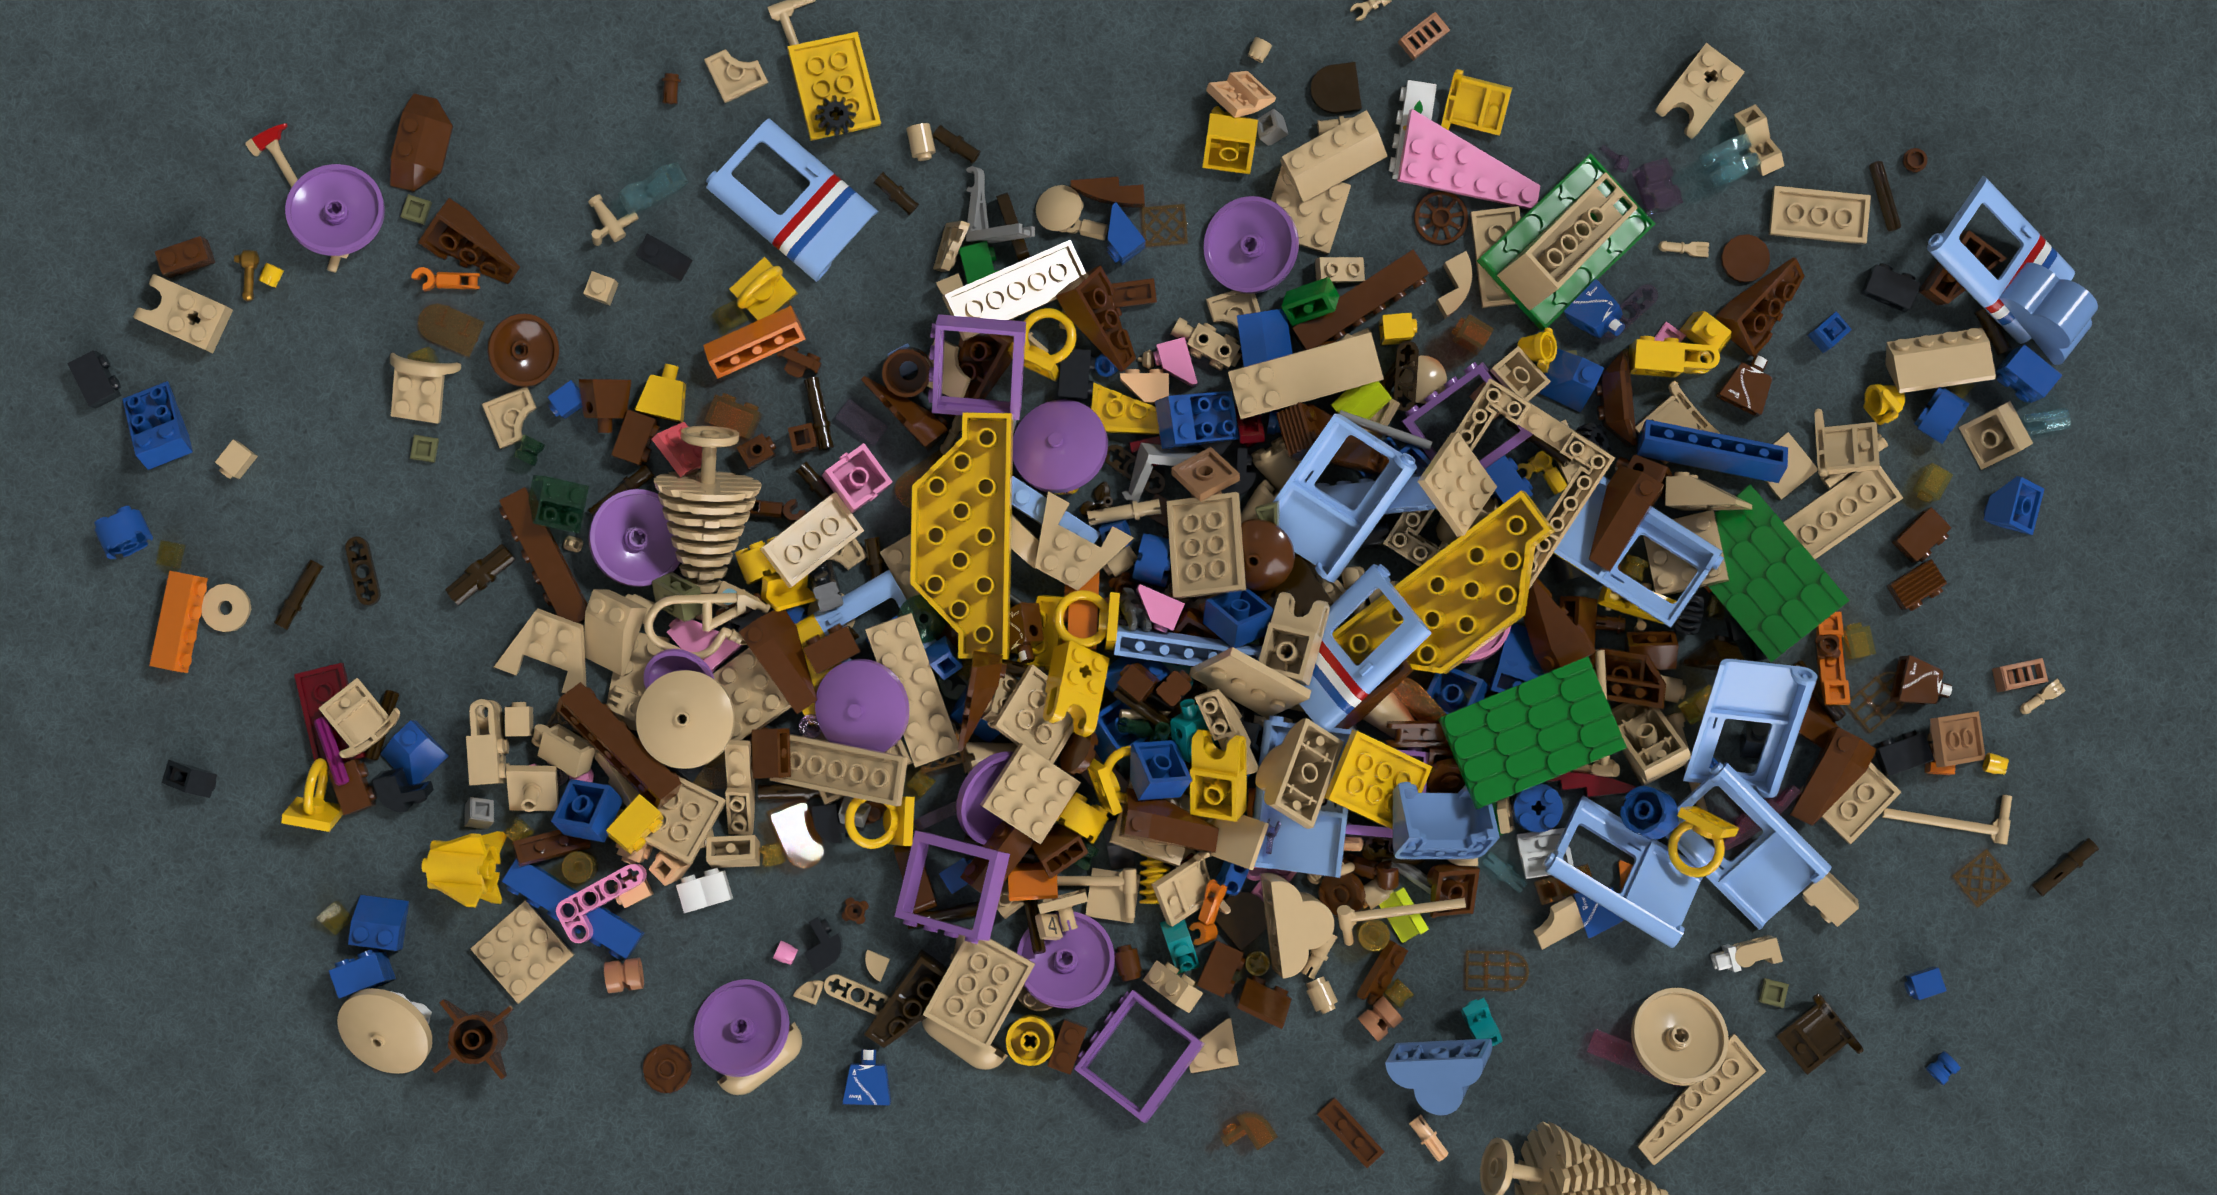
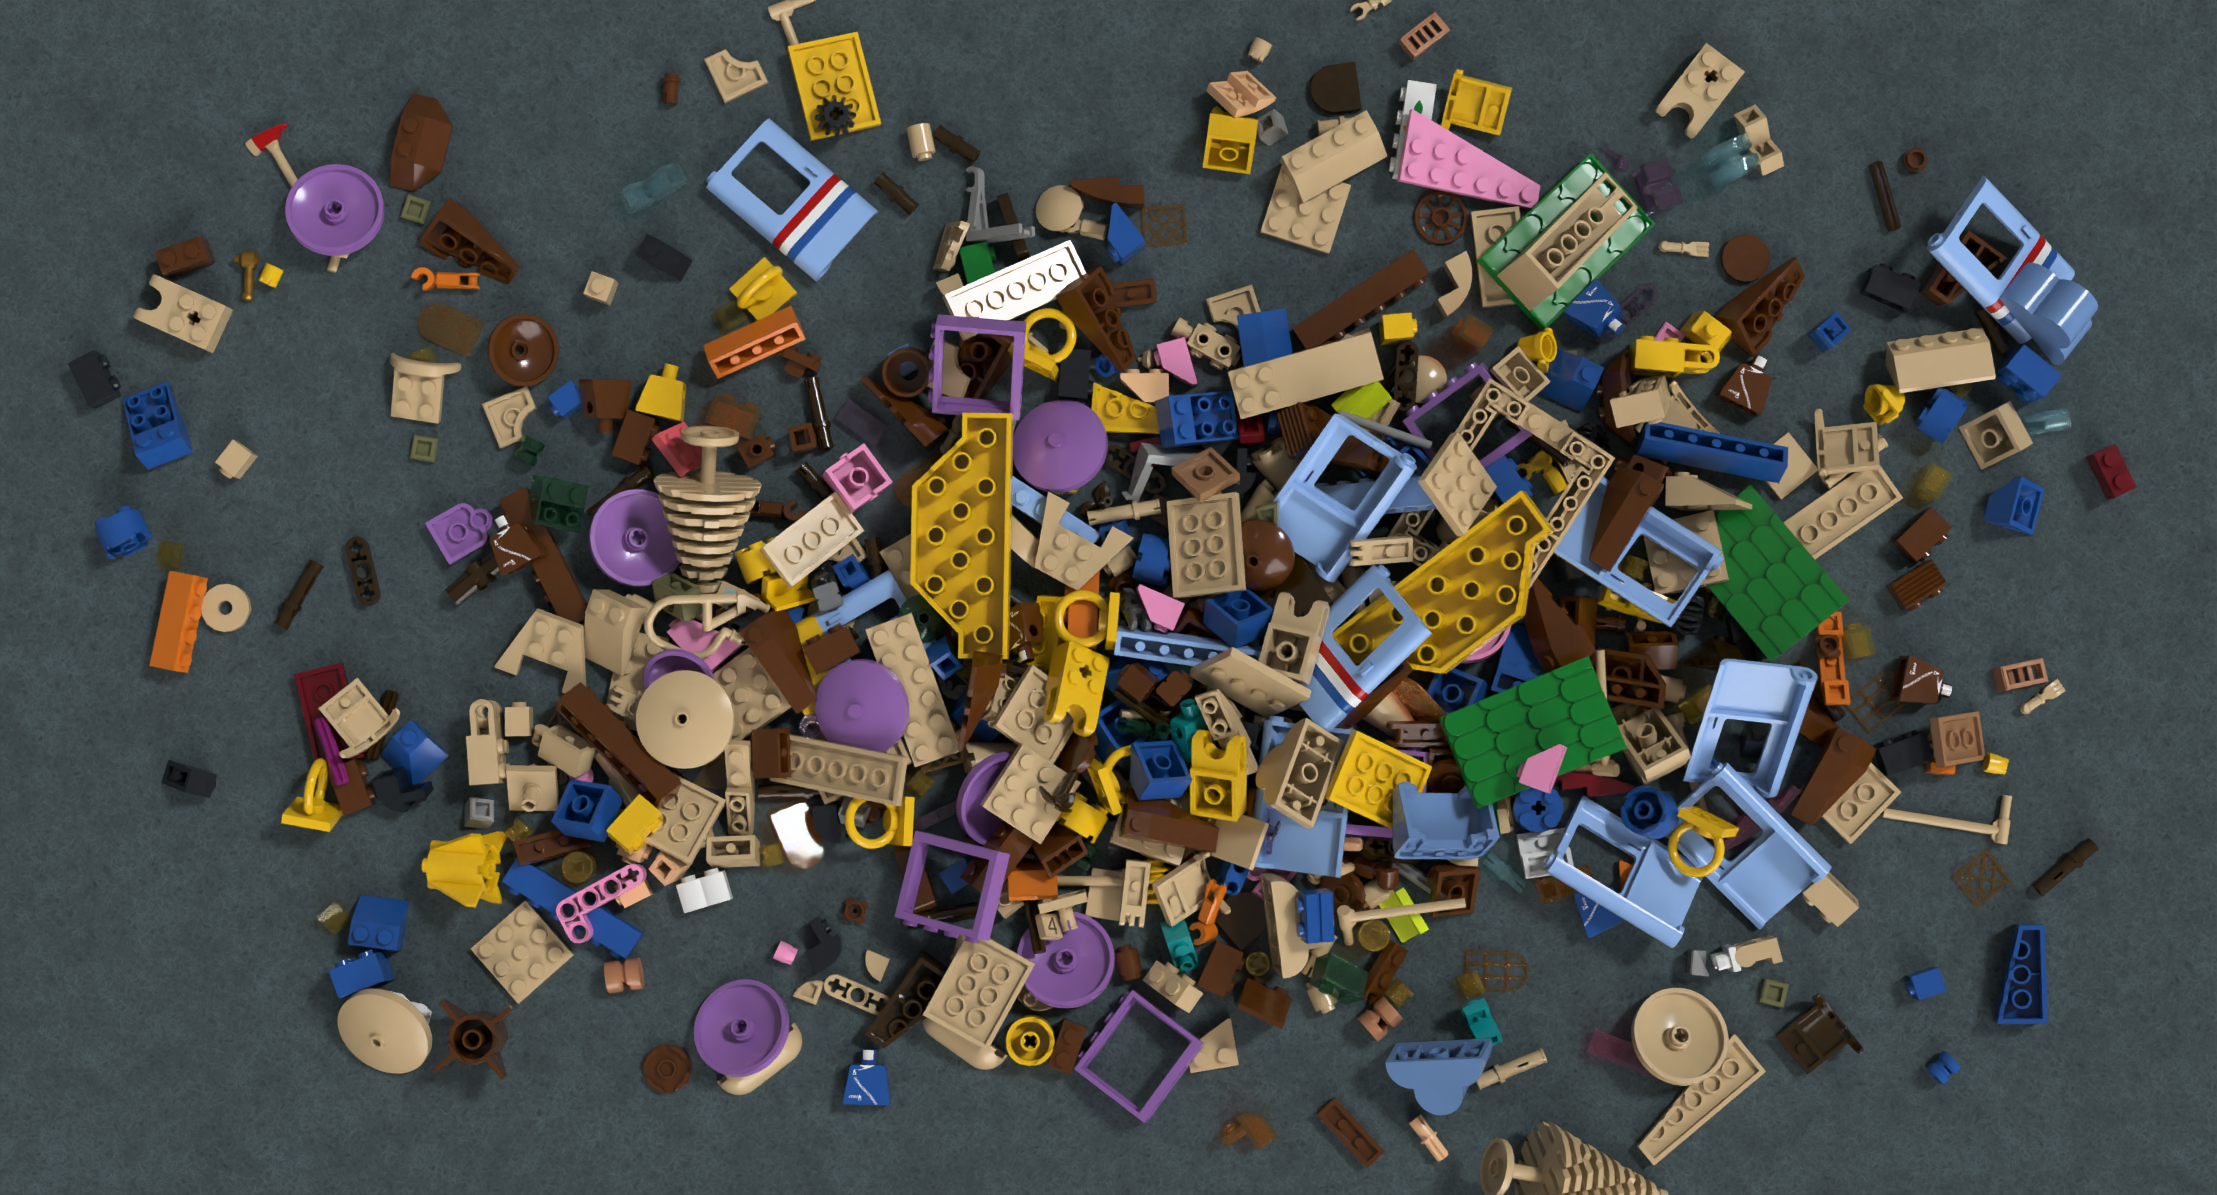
tan rock [563,536,583,552] -> none
tan piece [588,194,639,246] -> none
medium lavender dish [1204,196,1299,294] -> none
green brick [1281,277,1340,326] -> none
tan plate [1315,257,1365,284] -> none
tan tile [1533,896,1584,950] -> none
tan plate [1769,186,1871,244] -> none
none -> medium lavender plate [425,503,493,565]
none -> reddish brown torso [490,514,548,576]
none -> blue brick [832,554,870,590]
none -> dark brown plant [1039,771,1078,813]
none -> tan hinge [1119,859,1151,928]
none -> blue brick [1295,888,1335,944]
none -> clear green brick [1310,953,1369,1005]
none -> tan hinge [1349,536,1413,566]
none -> clear yellow slope [1457,969,1486,998]
none -> tan pin [1476,1048,1547,1090]
none -> bright pink slope [1517,744,1567,794]
none -> tan wedge [1610,373,1672,428]
none -> light grey slope [1687,949,1709,976]
none -> blue wedge [1994,923,2048,1024]
none -> dark red brick [2086,444,2137,500]

